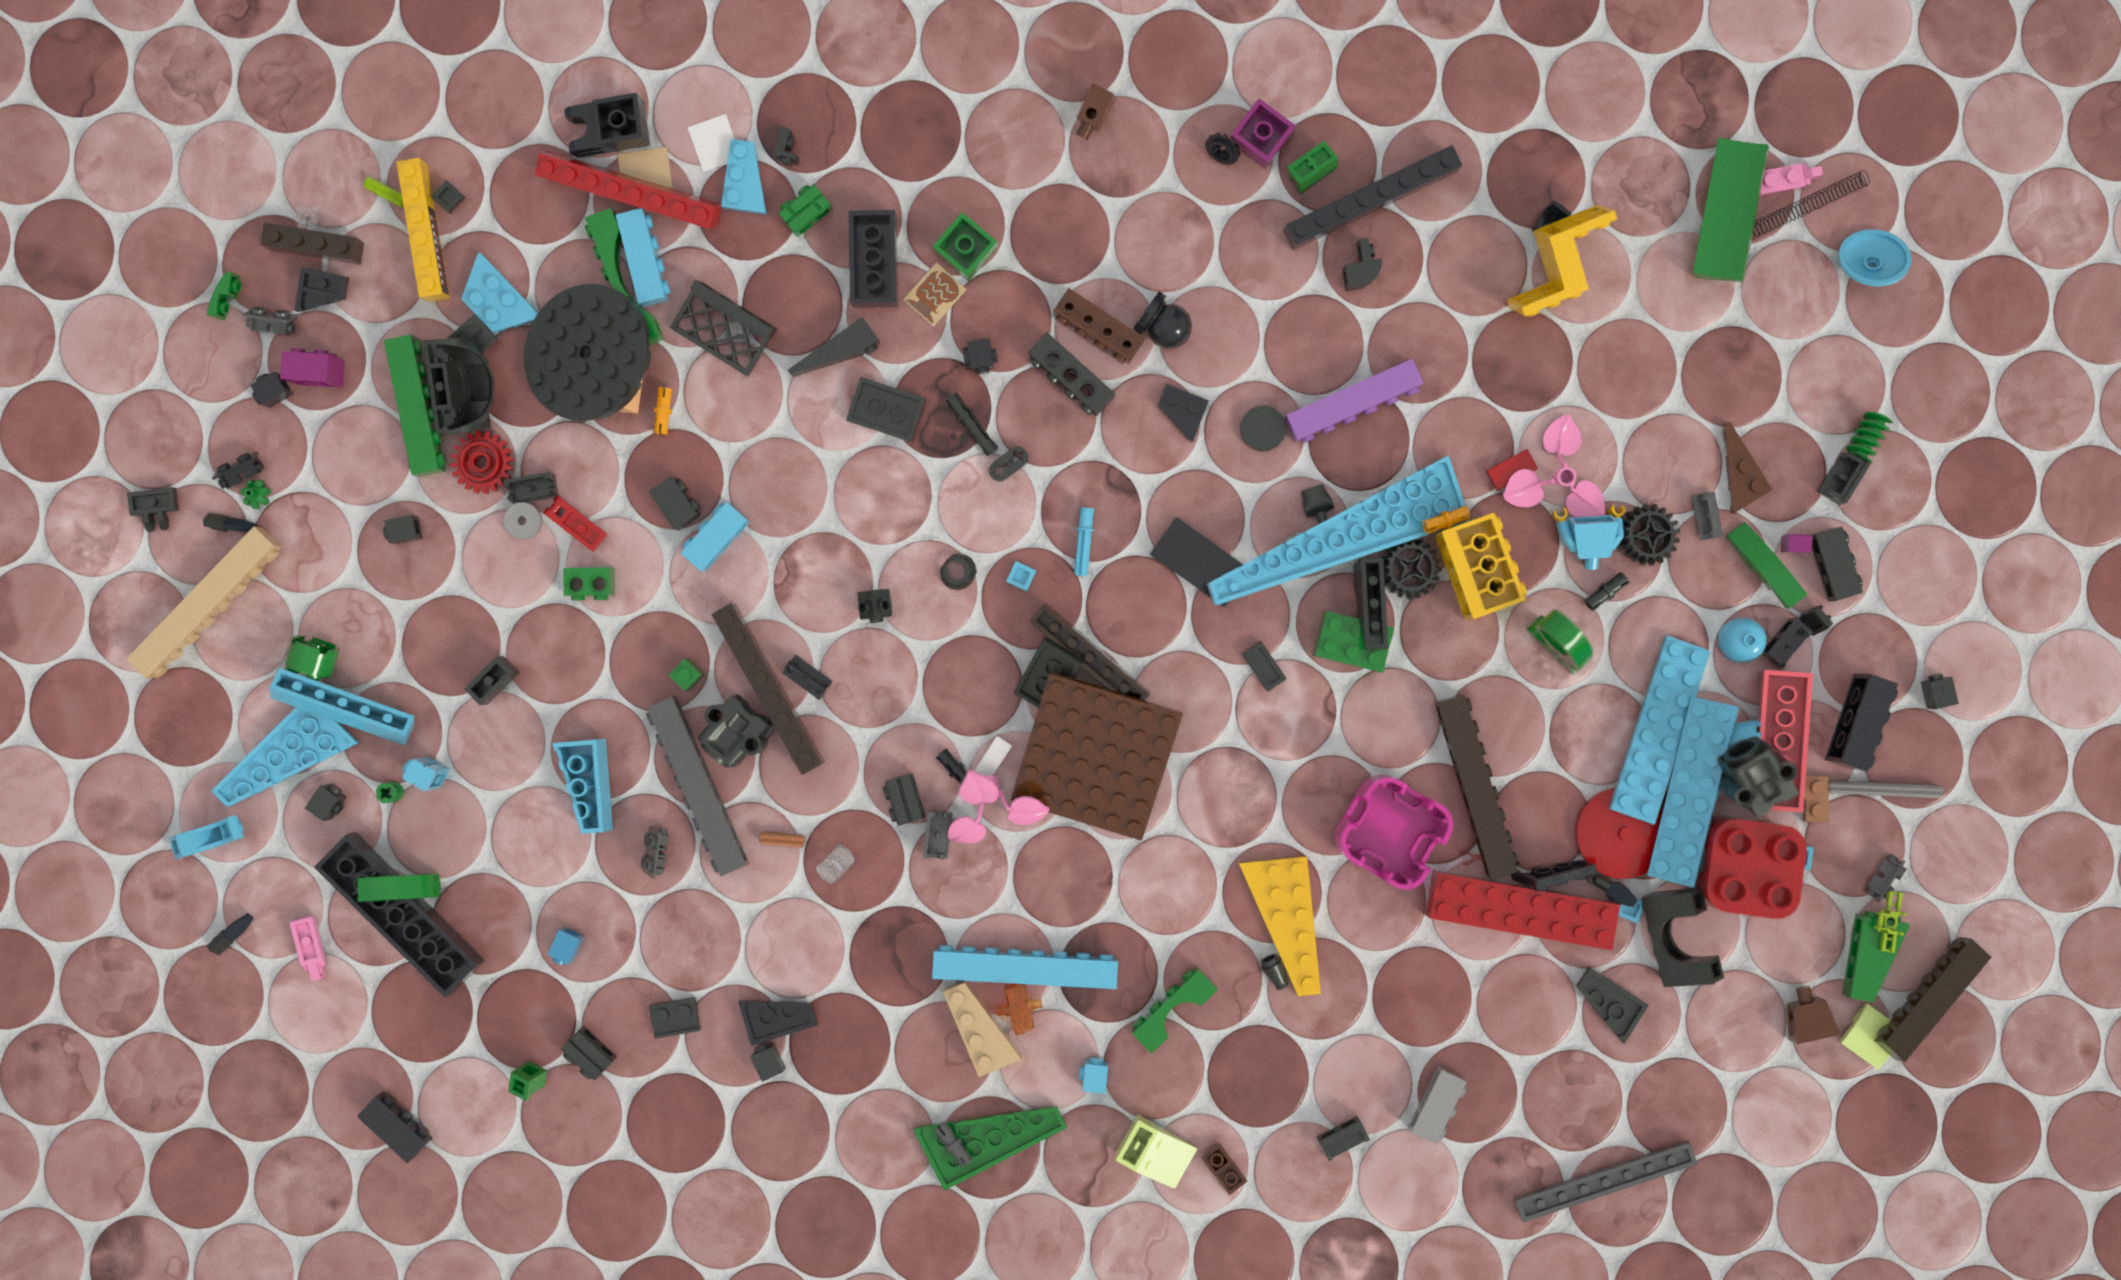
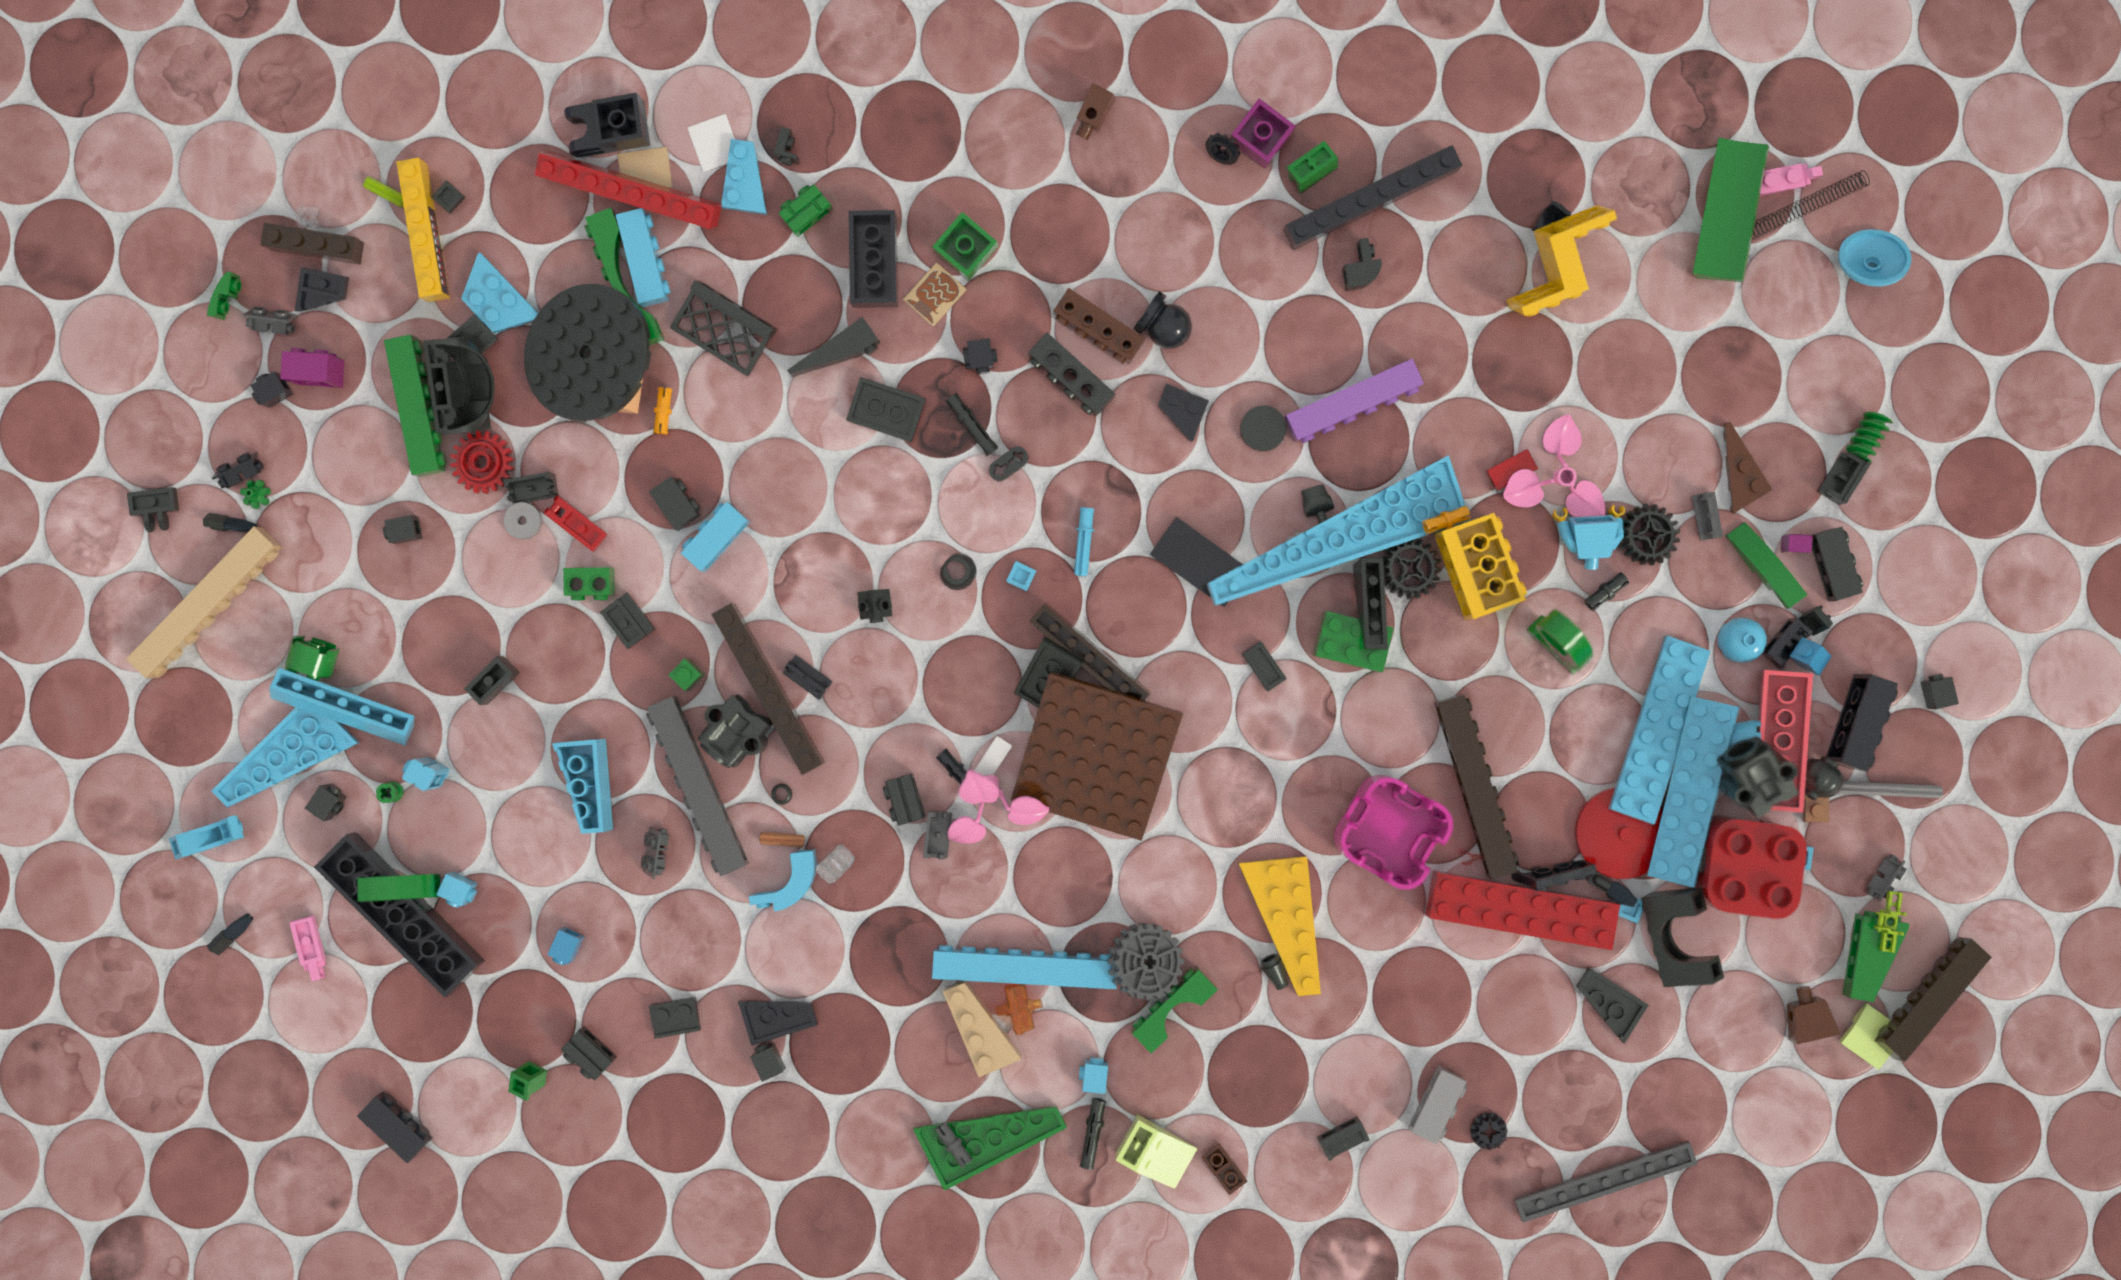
none -> medium azure brick [436,872,477,907]
none -> pearl dark grey plate [600,592,655,649]
none -> medium azure arch [749,849,817,911]
none -> pearl dark grey piece [771,784,792,805]
none -> pearl dark grey pin [1079,1098,1106,1170]
none -> dark grey piece [1107,923,1184,1000]
none -> black gear [1470,1113,1508,1151]
none -> dark azure brick [1790,637,1832,675]
none -> pearl dark grey plant [1805,756,1843,800]

